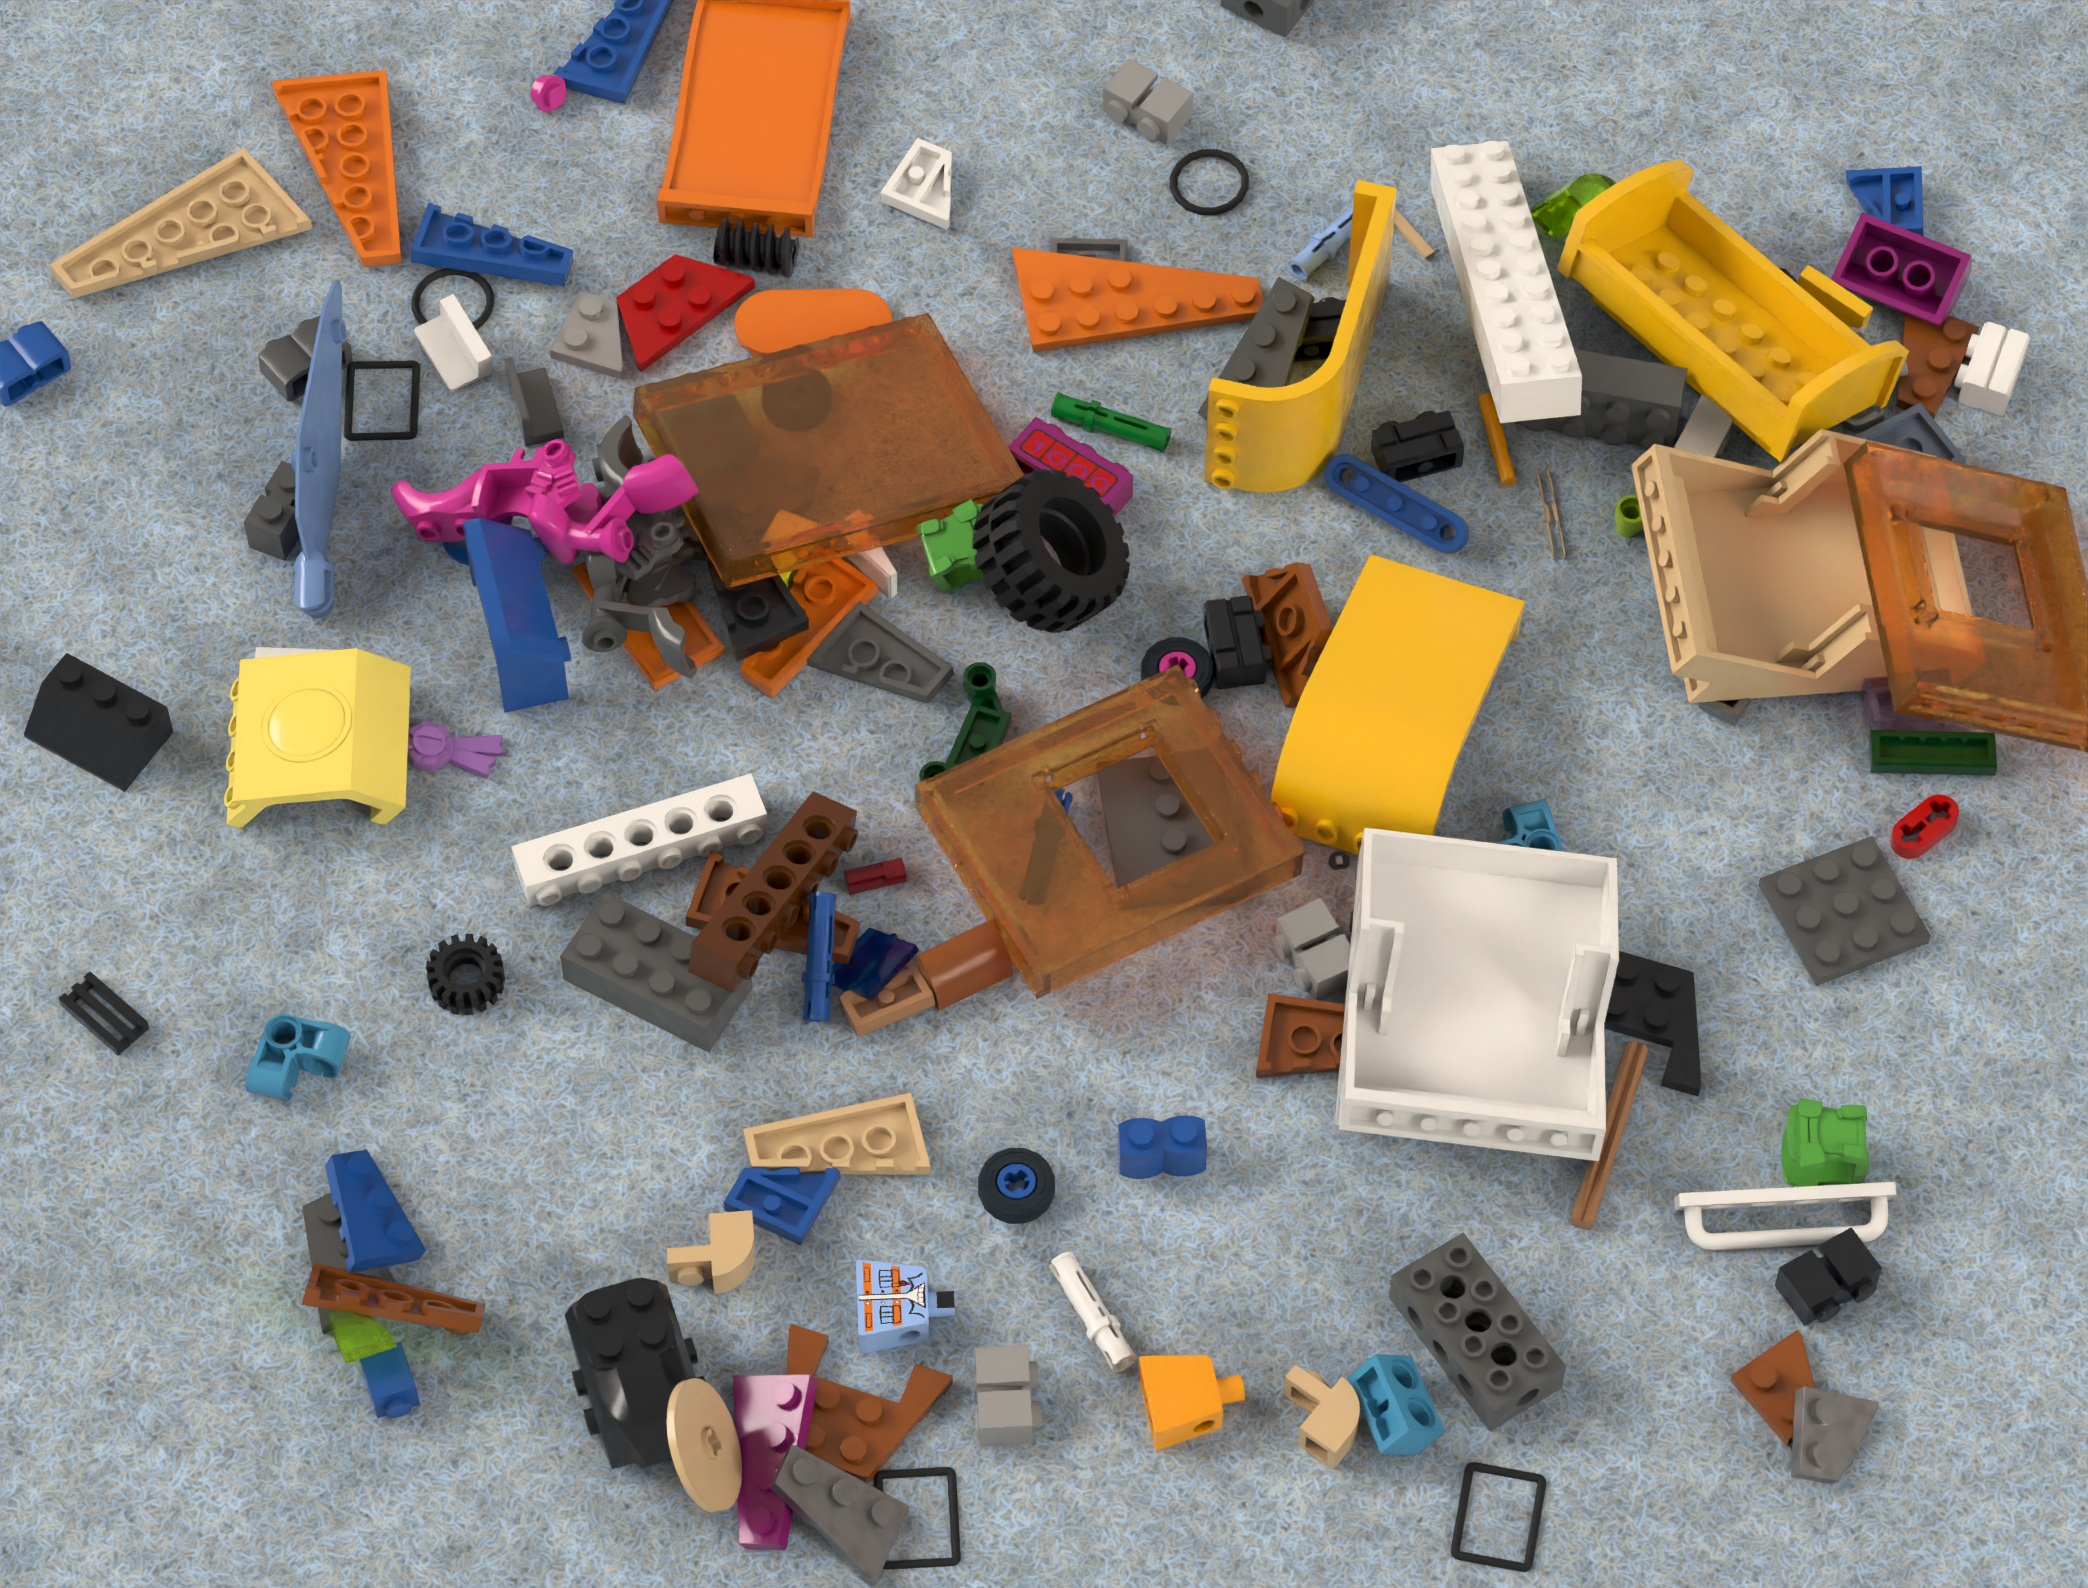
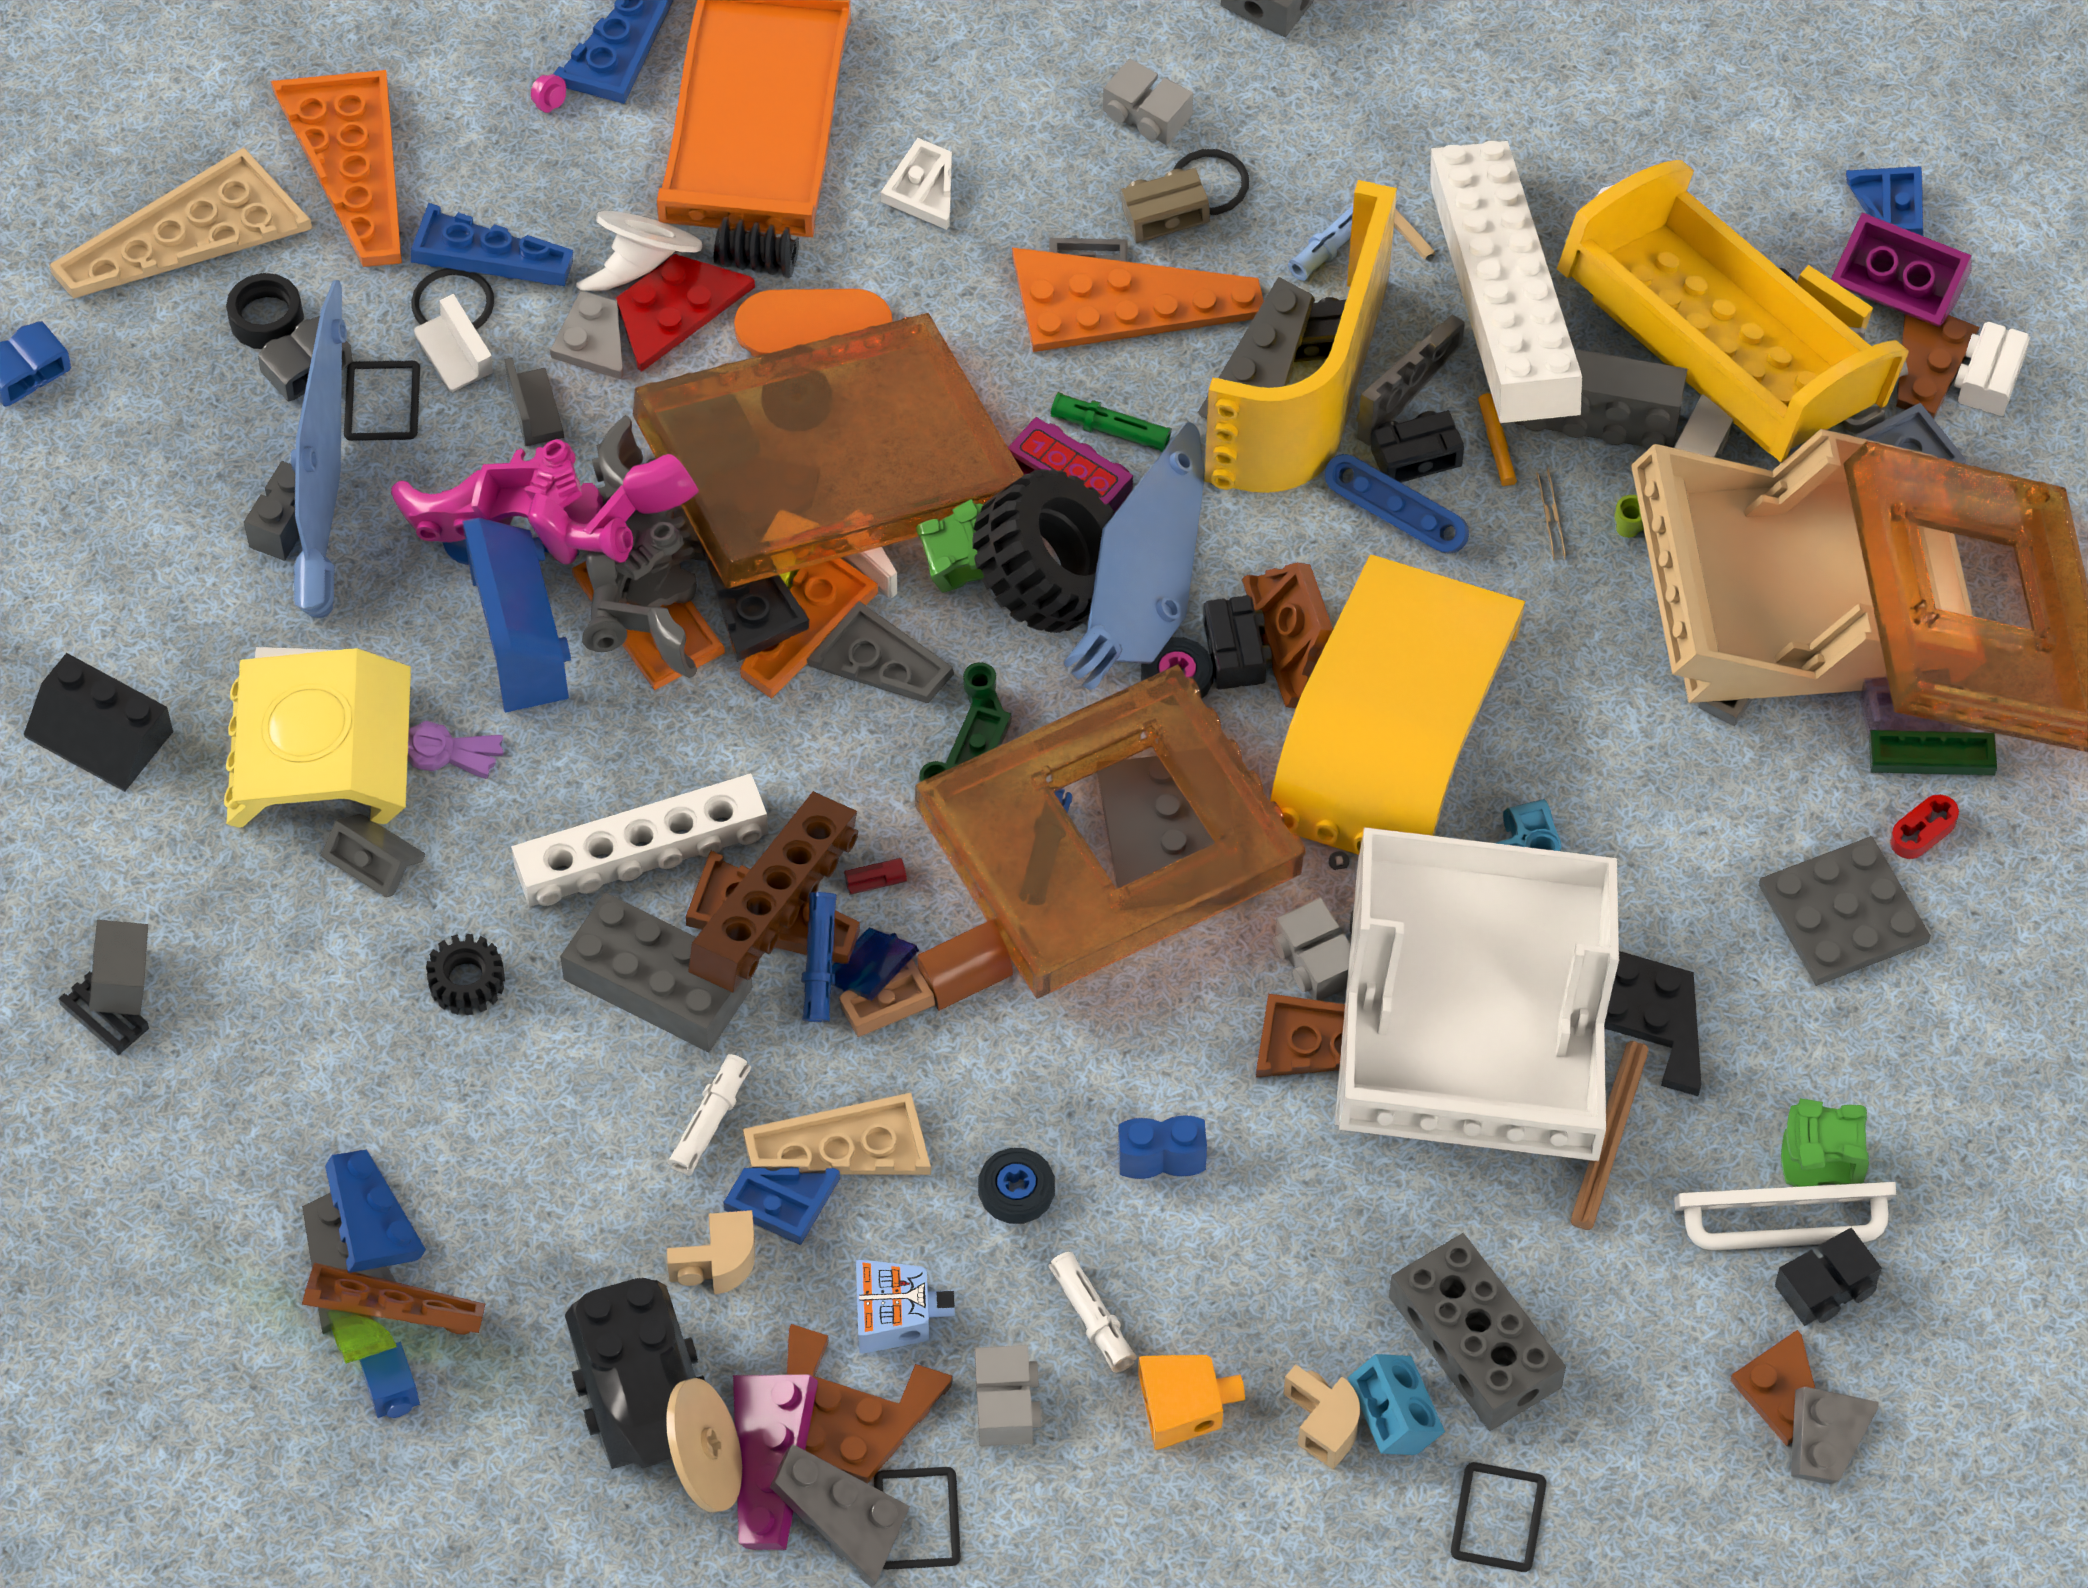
dark azure piece [245,1014,351,1101] -> none
clear neon green brick [1530,173,1616,239] -> none
none -> dark grey panel [89,920,148,1015]
none -> black tyre [226,273,304,349]
none -> dark grey panel [320,814,426,897]
none -> white piece [576,211,702,291]
none -> white pin [667,1054,751,1176]
none -> medium blue wing [1064,422,1204,690]
none -> dark tan brick [1120,168,1210,243]
none -> flat silver wing [1356,314,1465,446]

